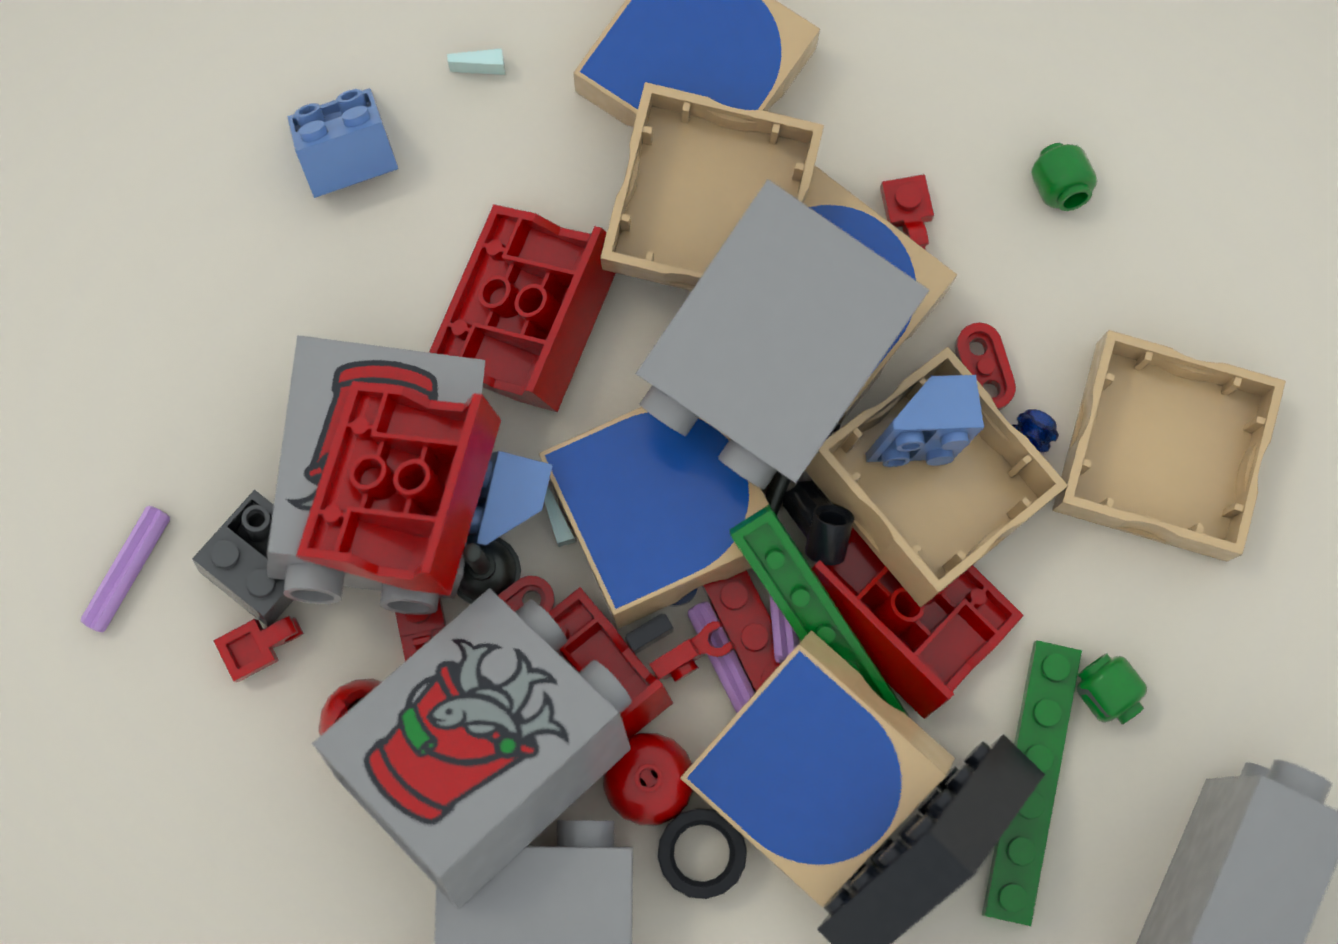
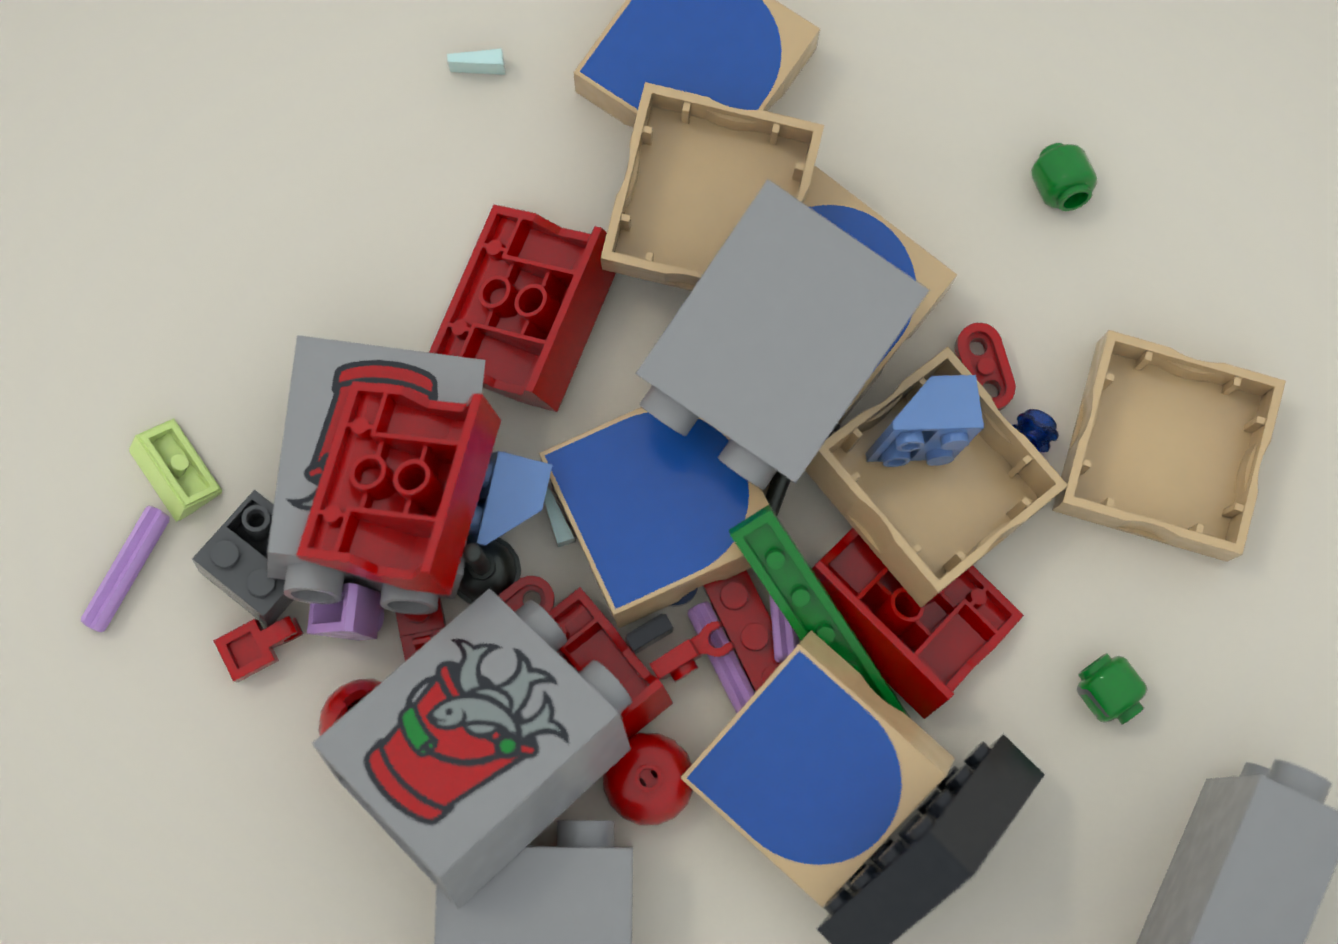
medium blue slope [287,88,399,198] -> none
black tyre [658,808,747,899] -> none
black piece [783,481,855,566] -> none
red plate [880,174,934,250] -> none
green plate [982,640,1082,926] -> none
none -> yellowish green slope [129,418,222,522]
none -> lavender slope [307,583,384,641]

